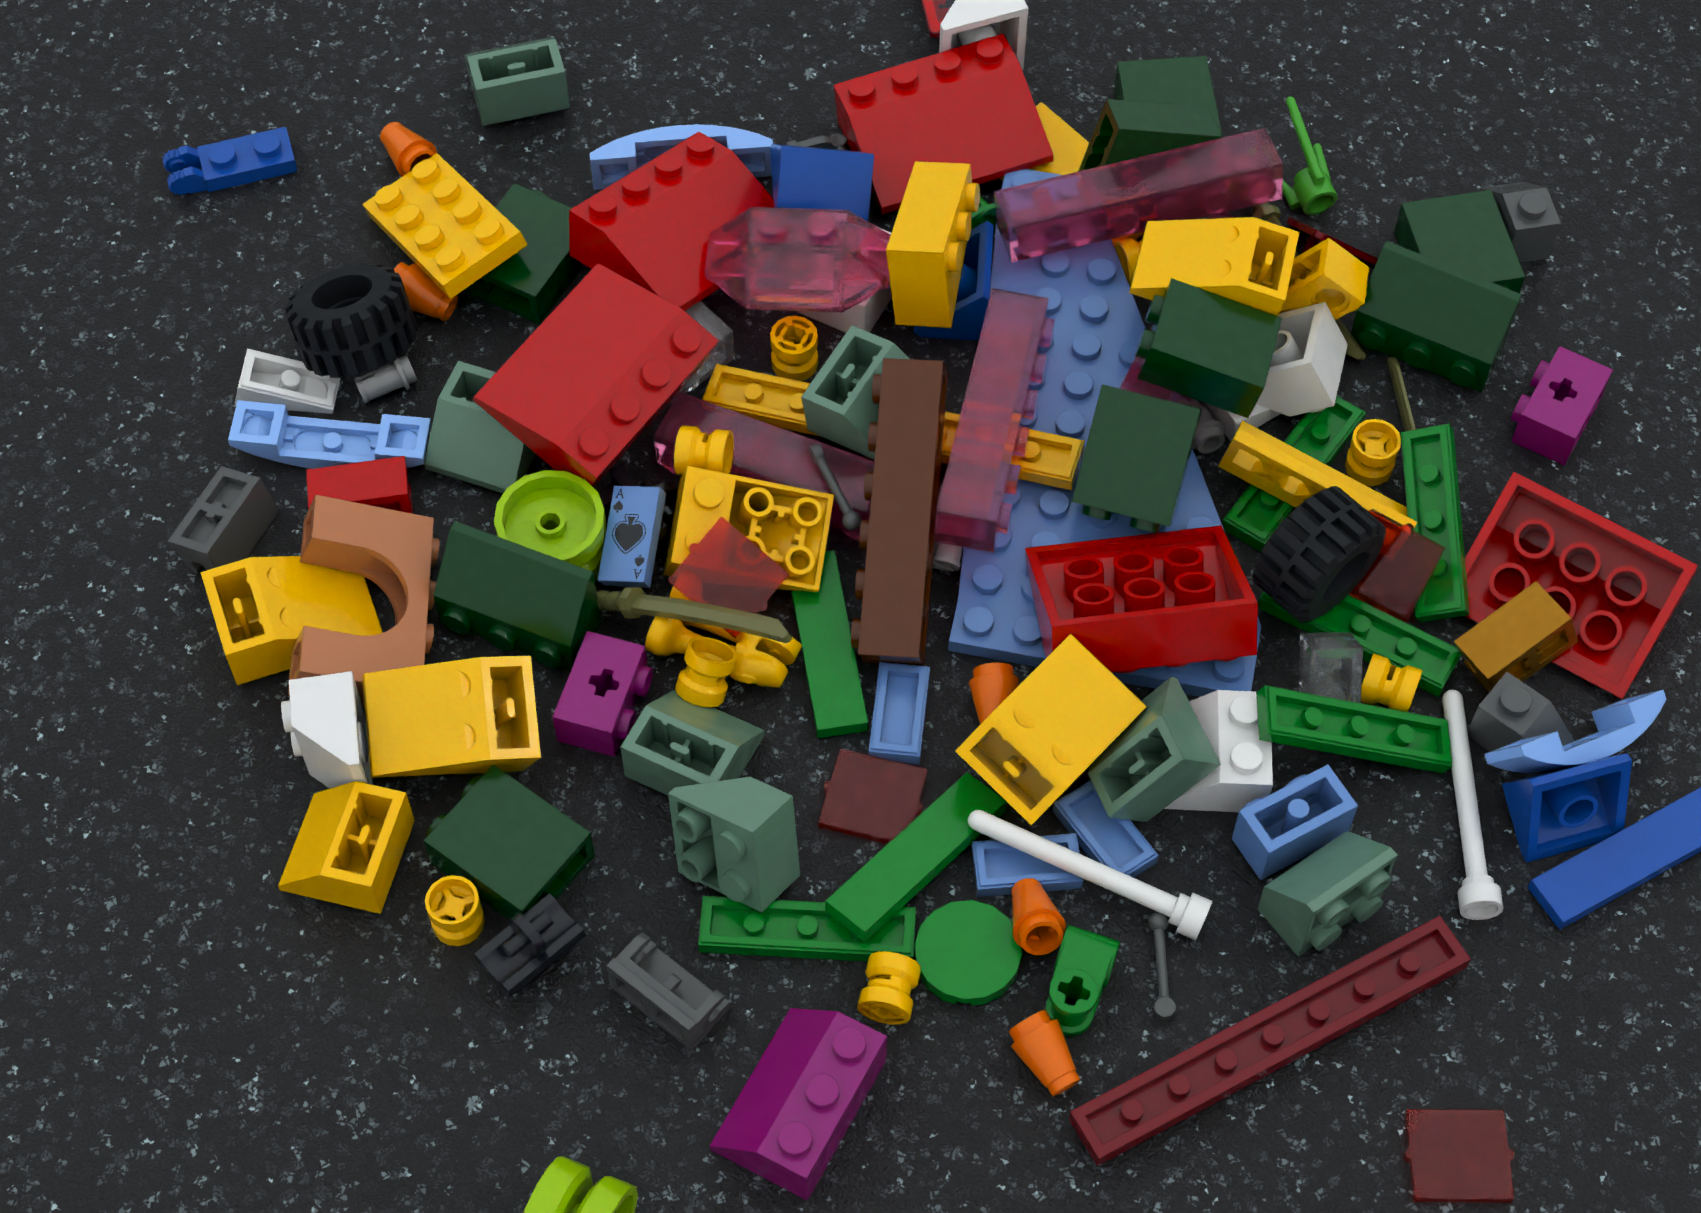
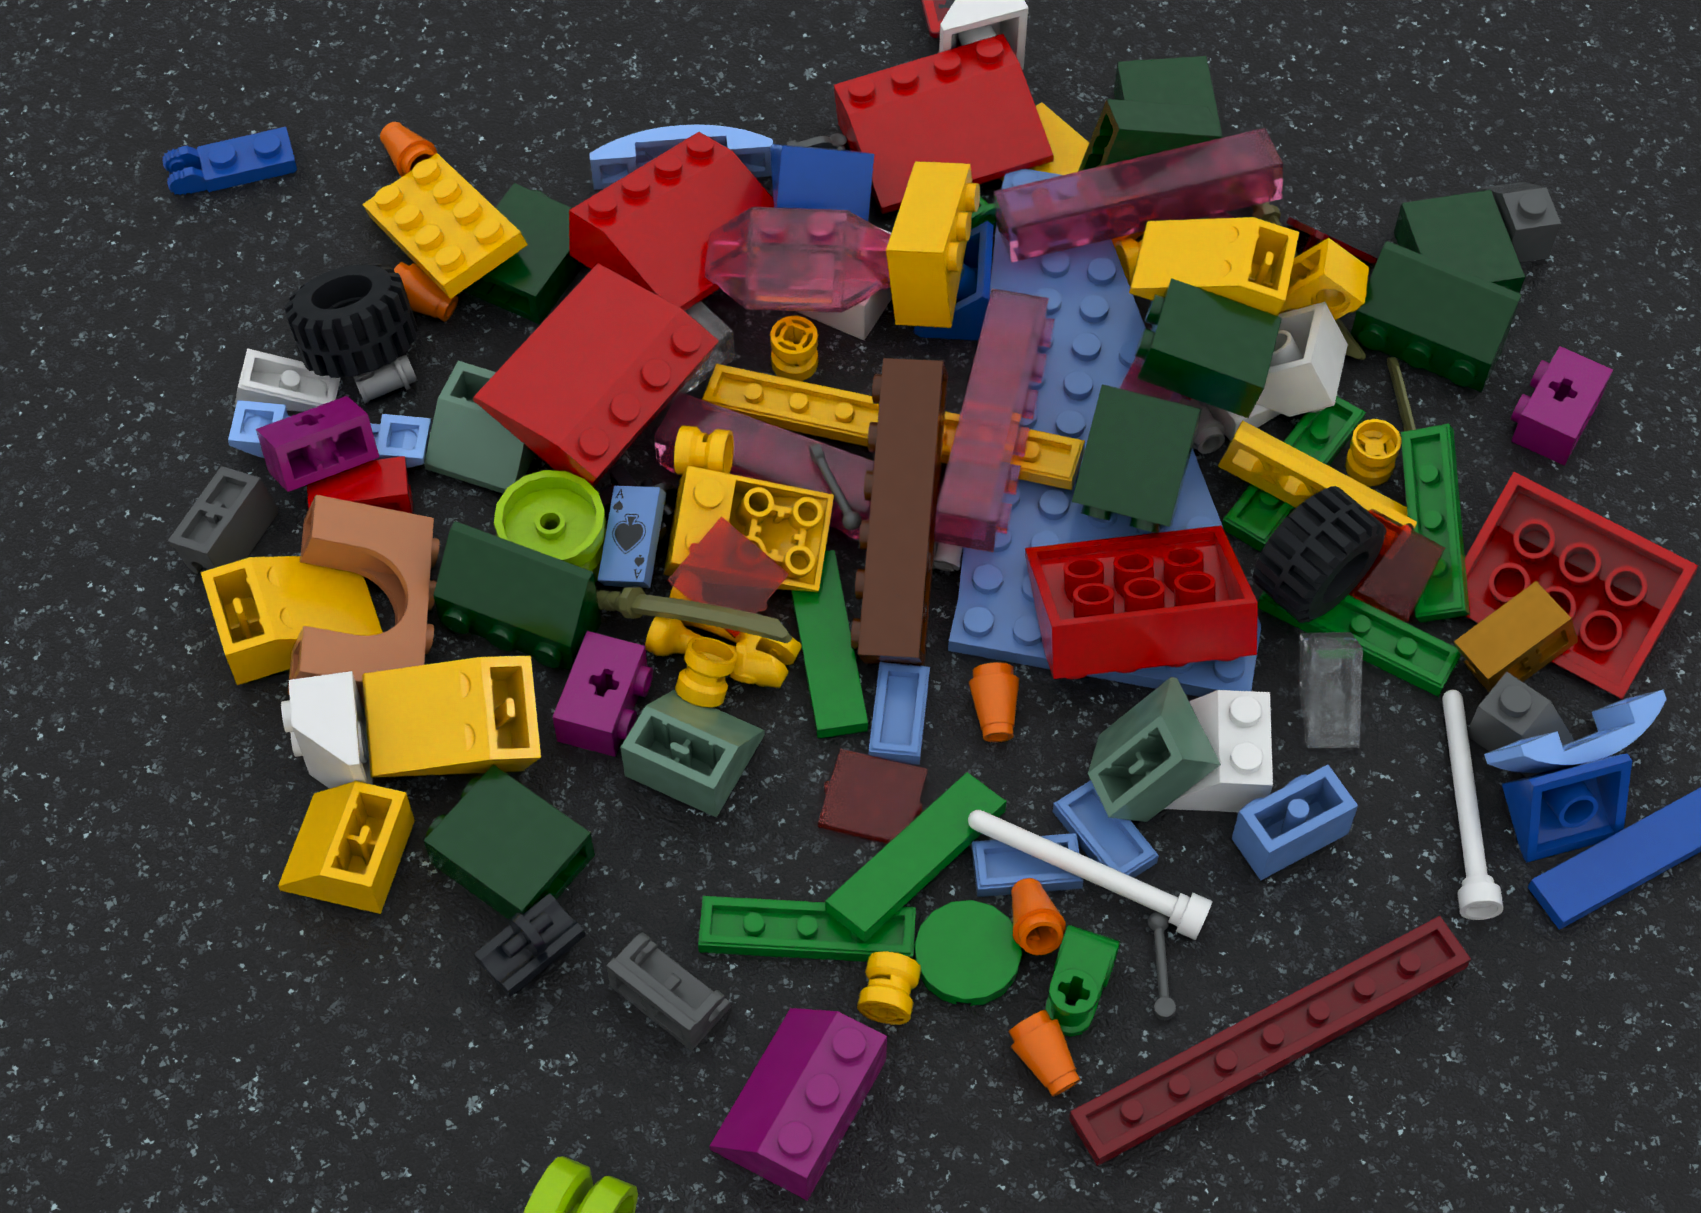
yellow wheel [425,875,485,946] -> none
sand green slope [464,37,570,126] -> none
sand green slope [668,777,800,913] -> none
sand green slope [801,325,909,459] -> none
yellow slope [955,634,1147,825] -> none
bright green plant [1248,96,1337,215] -> none
green tile [1256,685,1452,773] -> none
sand green slope [1257,831,1398,957] -> none
yellow wheel [1357,653,1423,712] -> none
clear red piece [1403,1109,1515,1203] -> none
none -> magenta brick [256,396,380,492]

